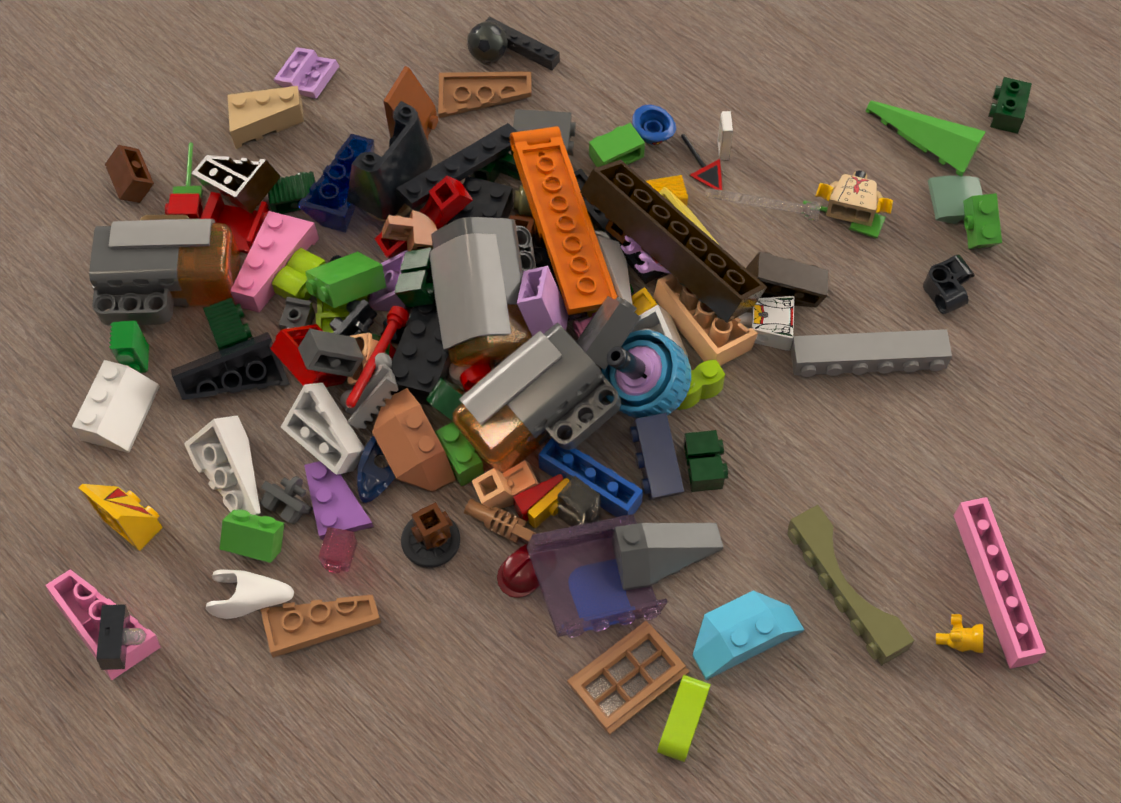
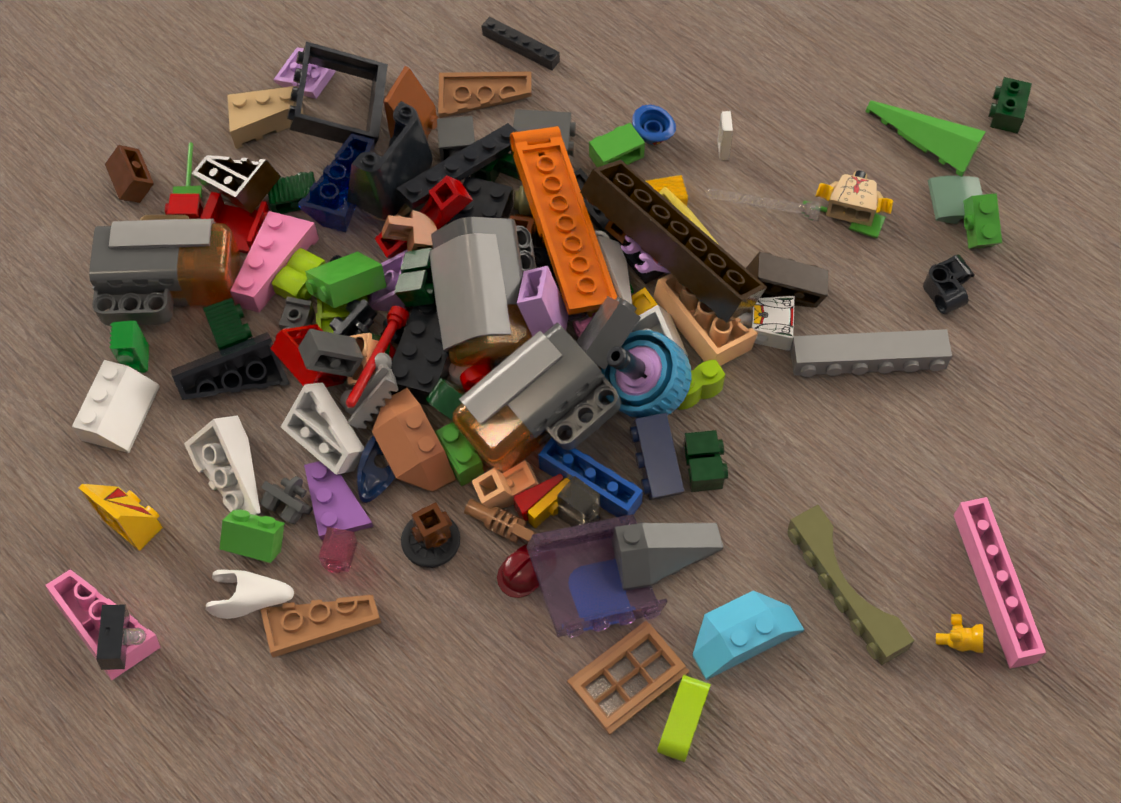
pearl dark grey piece [467,22,508,63] -> none
piece [681,134,723,195] -> none
none -> black window [287,41,388,151]
none -> dark grey head [437,116,475,162]

